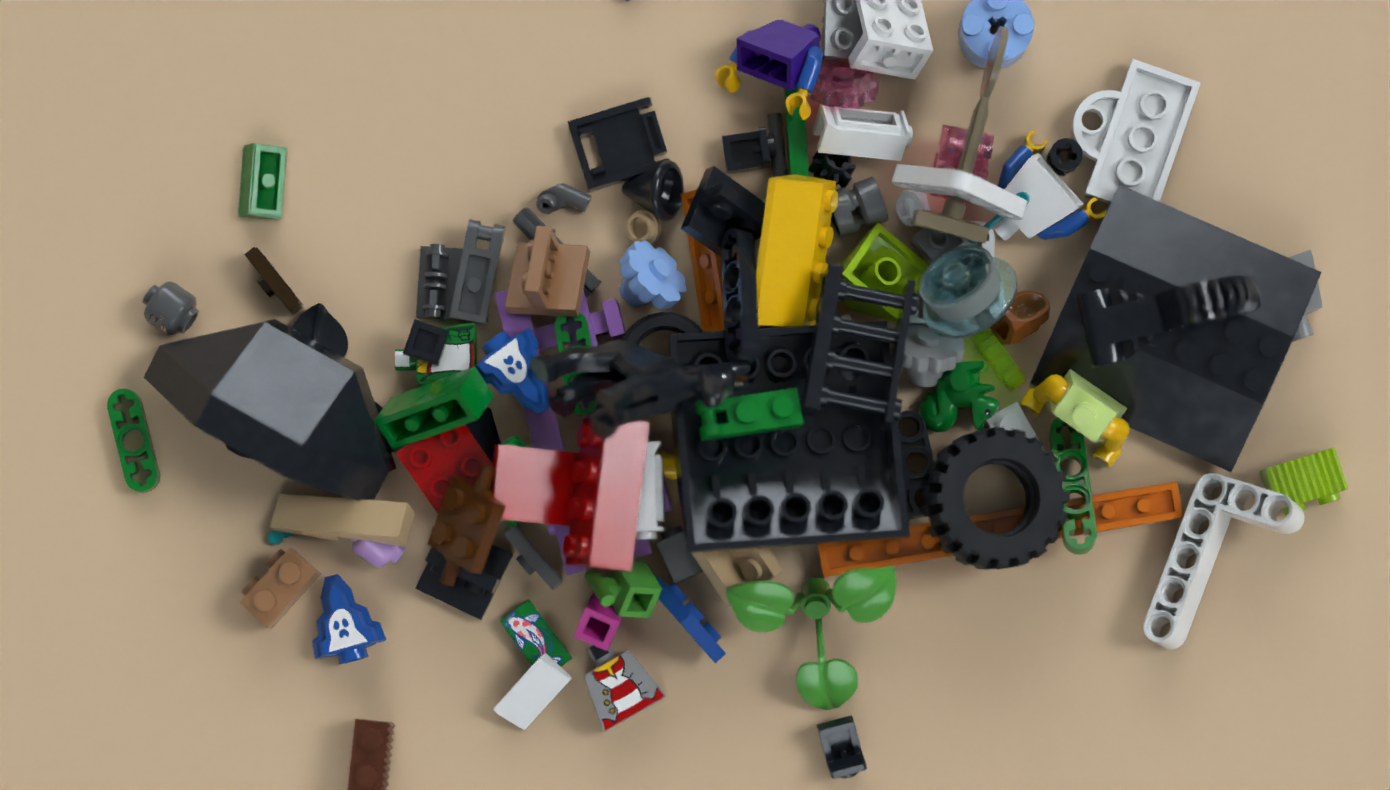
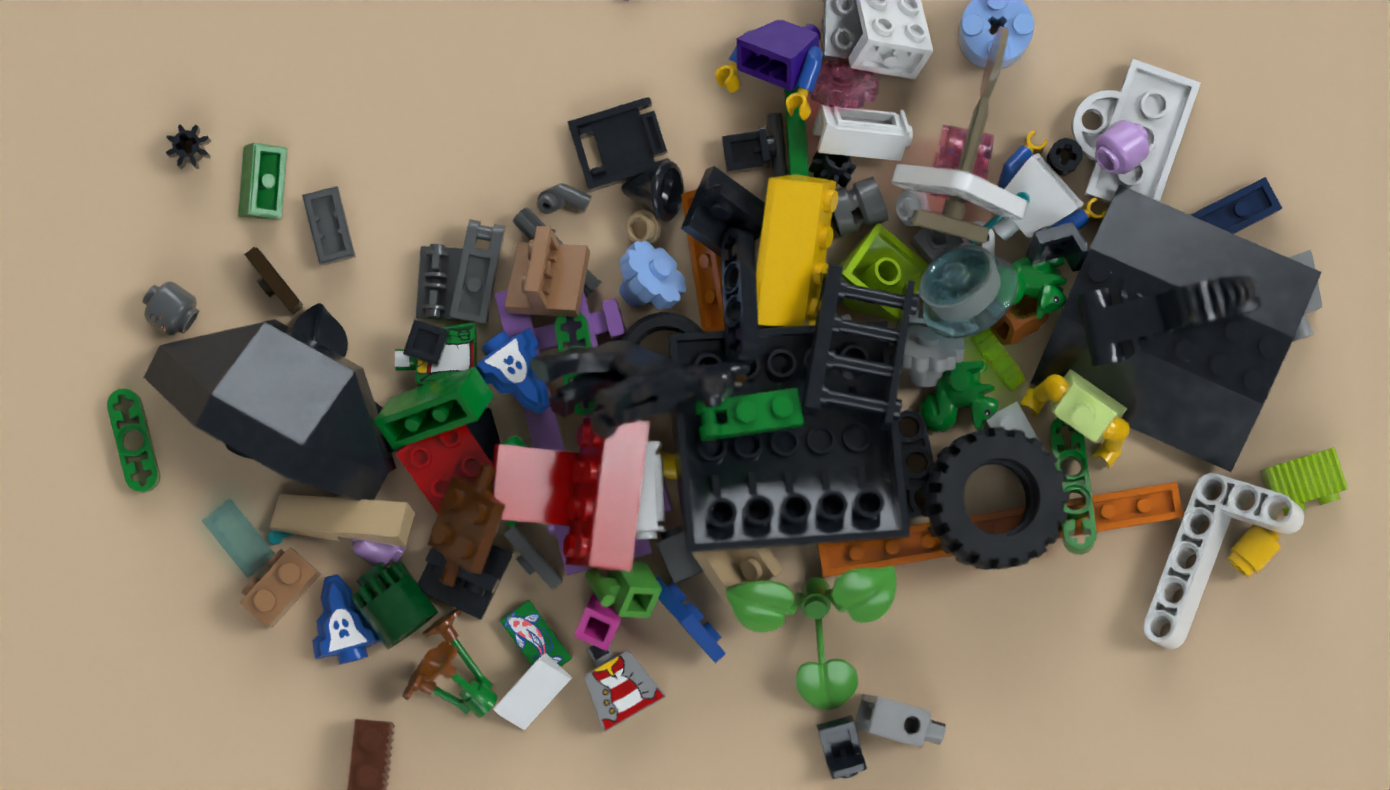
none -> black gear [166,124,211,169]
none -> clear light blue tile [202,498,275,578]
none -> dark grey plate [302,186,356,266]
none -> dark green gear [350,560,438,650]
none -> plant [402,608,498,718]
none -> light grey torso [855,694,946,747]
none -> green animal [994,255,1067,319]
none -> black bracket [1026,222,1088,272]
none -> lavender head [1095,120,1150,174]
none -> dark blue plate [1191,177,1283,234]
none -> yellow brick [1227,524,1281,578]

